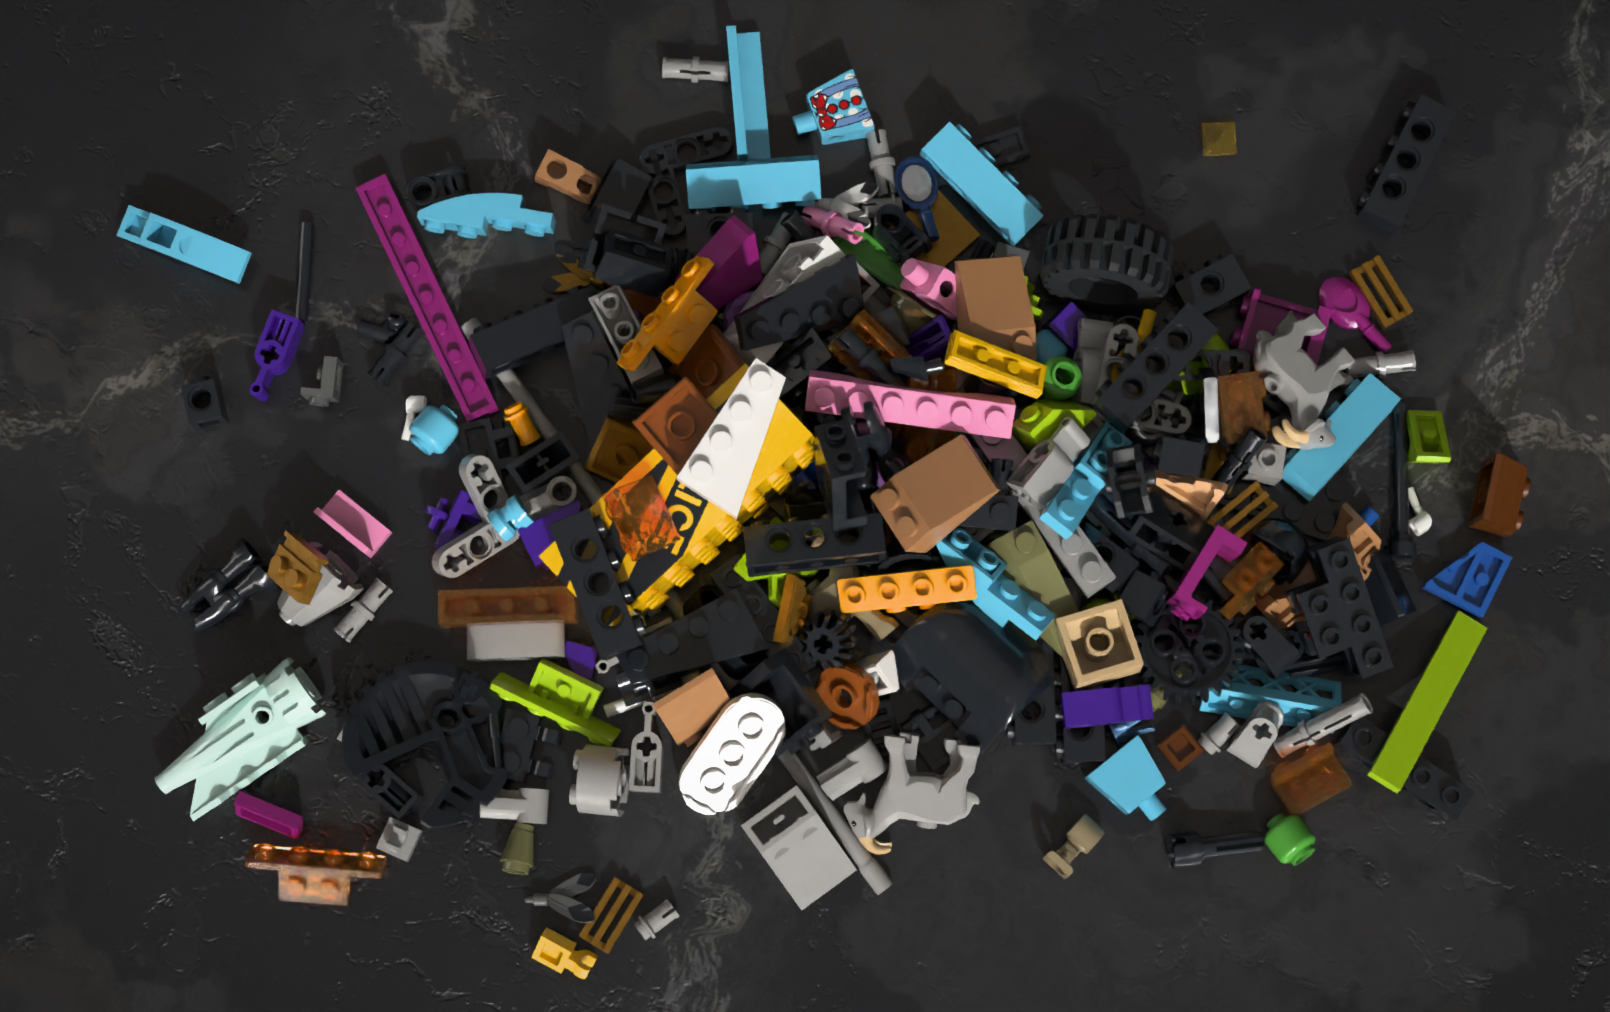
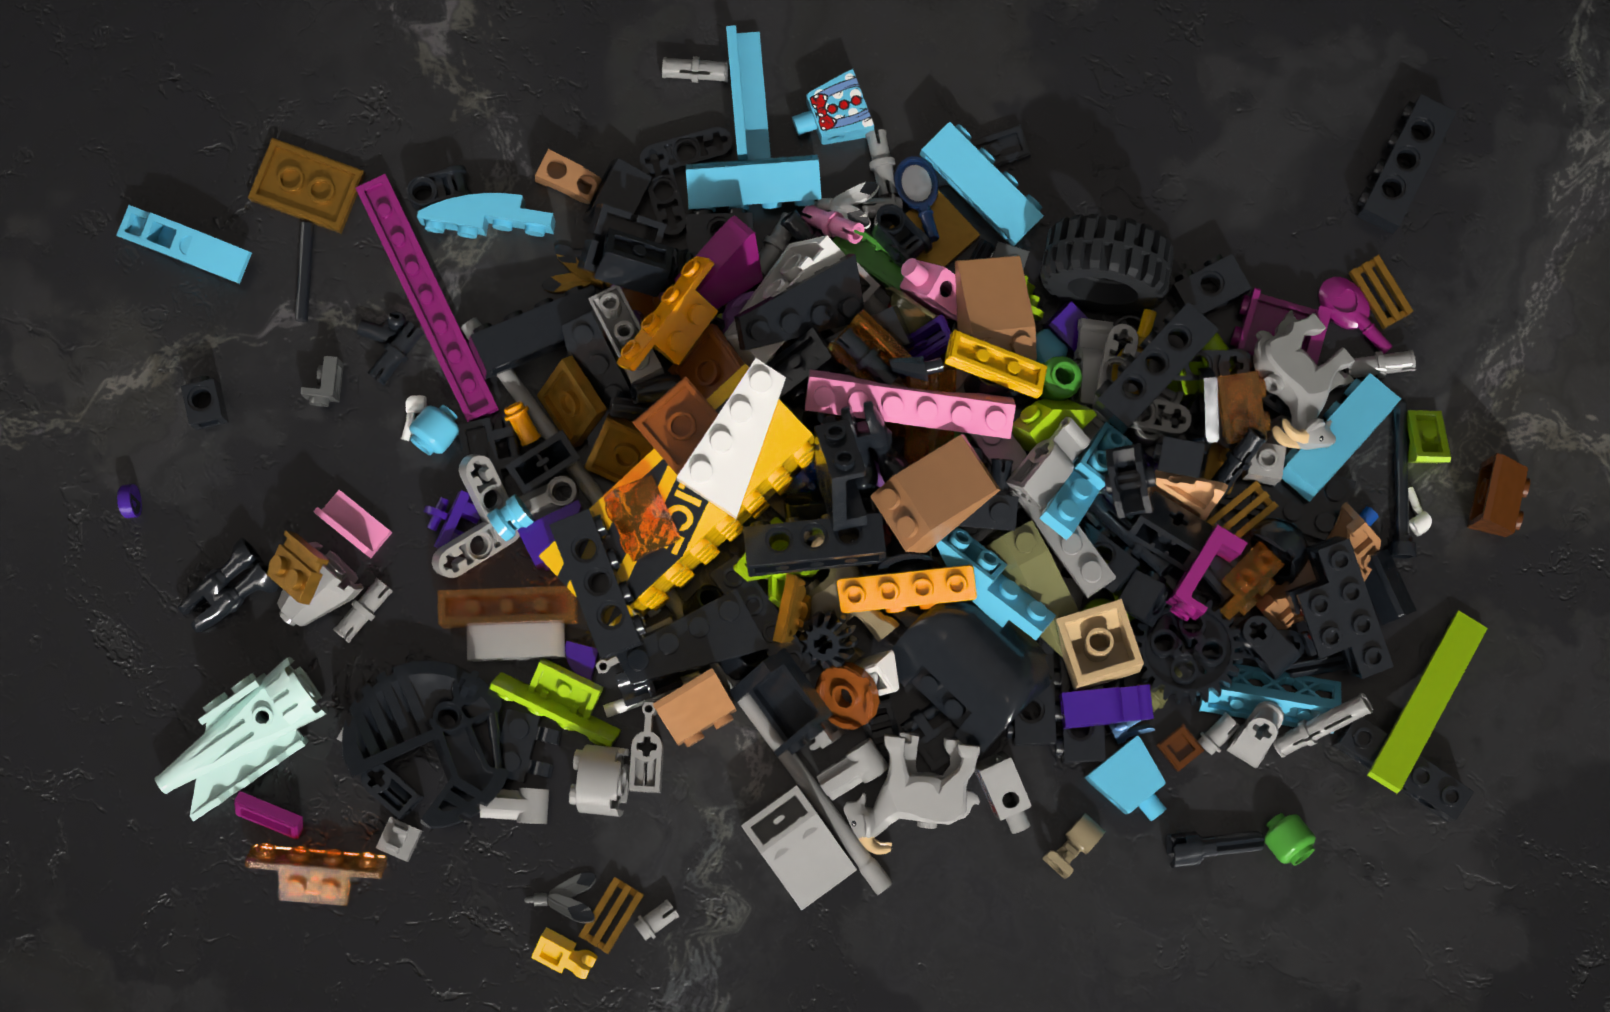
dark purple piece [250,309,305,402] -> none
olive cone [500,823,534,875] -> none
white tile [679,693,785,815] -> none
clear yellow slope [1201,122,1237,156] -> none
clear orange bracket [1271,742,1352,815] -> none
blue wing [1422,542,1513,618] -> none
none -> dark purple tile [117,484,142,519]
none -> pearl gold tile [248,138,366,234]
none -> pearl gold tile [537,356,608,448]
none -> light grey torso [974,751,1032,834]

